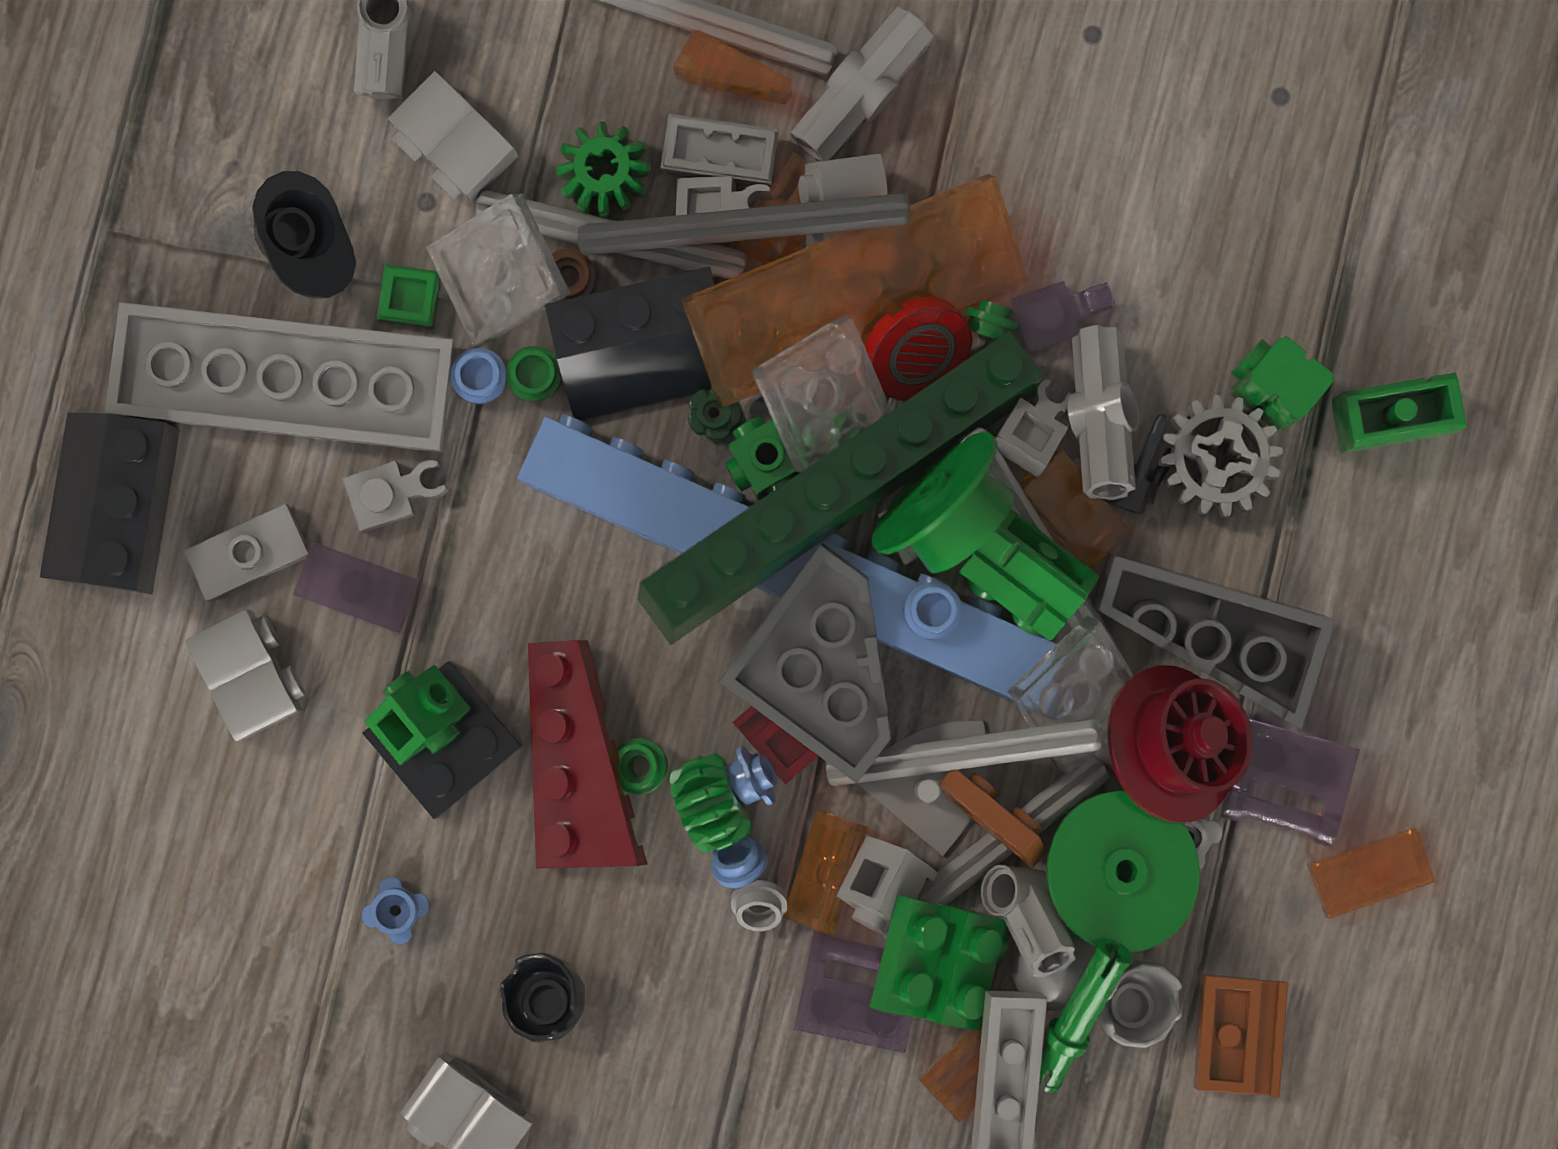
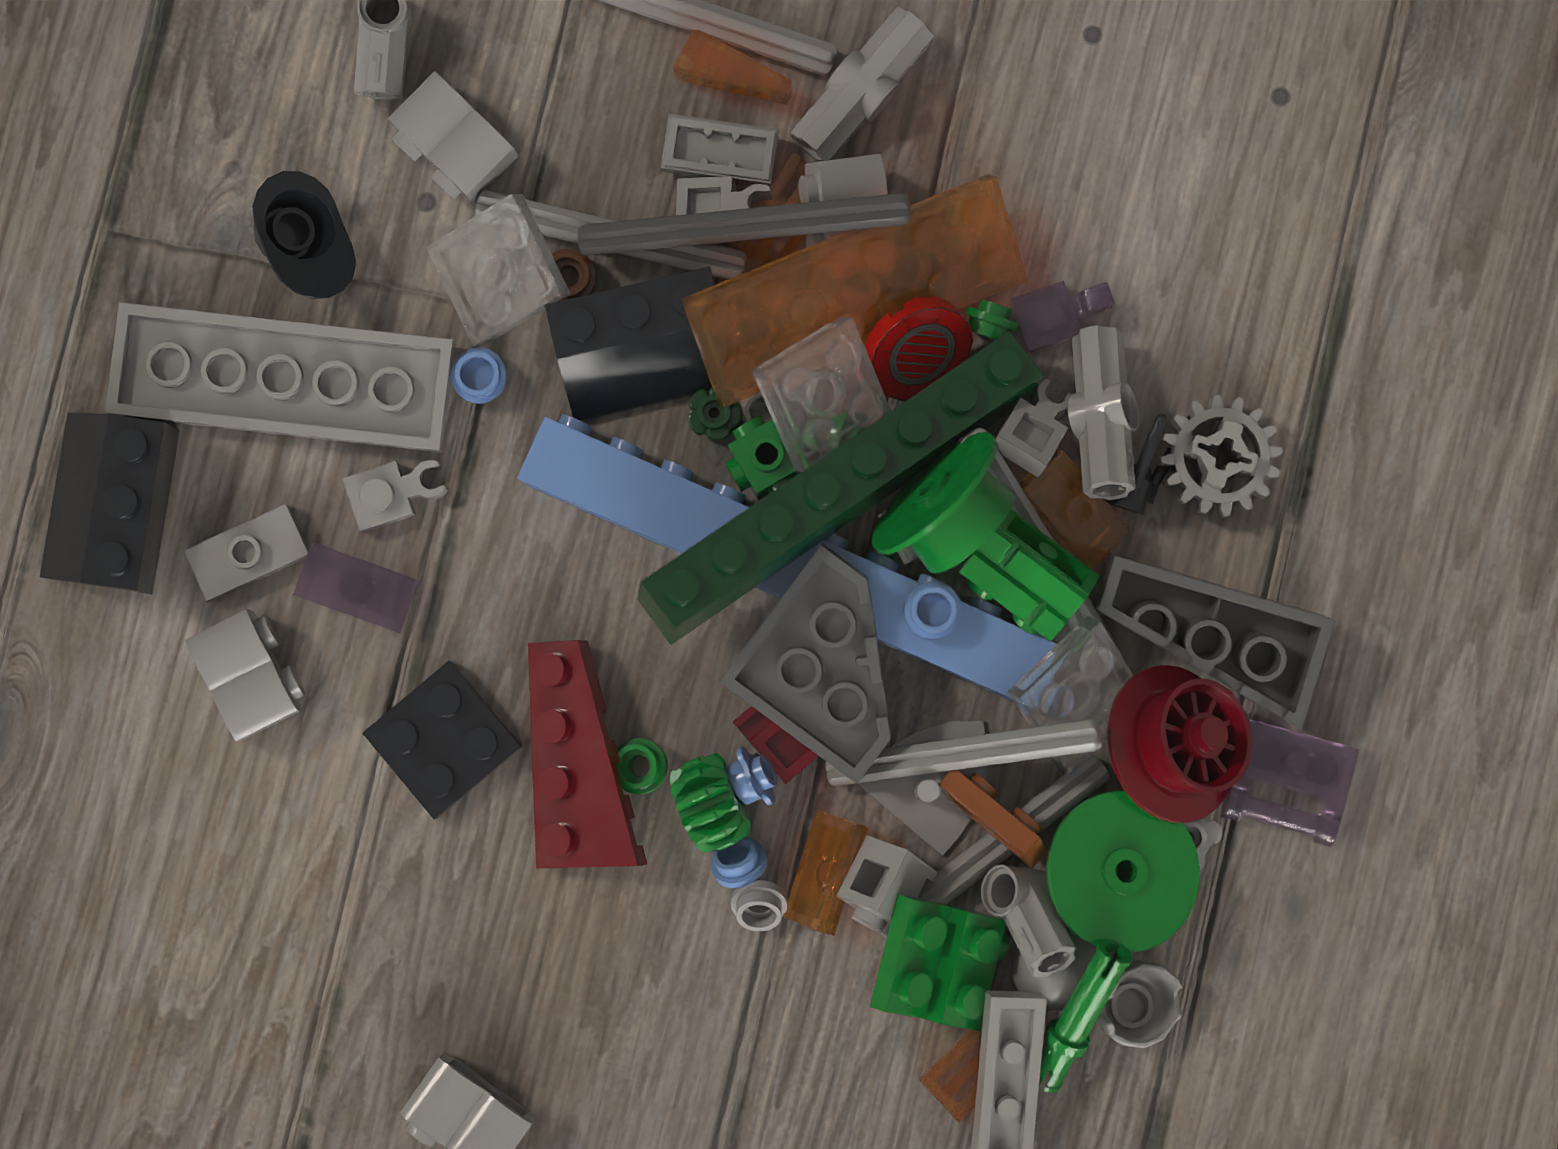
medium blue plate [362,877,429,944] -> none
green brick [364,665,471,765] -> none
green tile [376,264,442,329] -> none
black hair [500,953,585,1043] -> none
green plate [506,346,562,402] -> none
green gear [555,121,651,219] -> none
clear purple plate [794,928,913,1053] -> none
dark orange plate [1194,974,1288,1097] -> none
green brick [1231,336,1334,432] -> none
clear orange plate [1307,828,1436,919] -> none
green brick [1331,372,1466,454] -> none

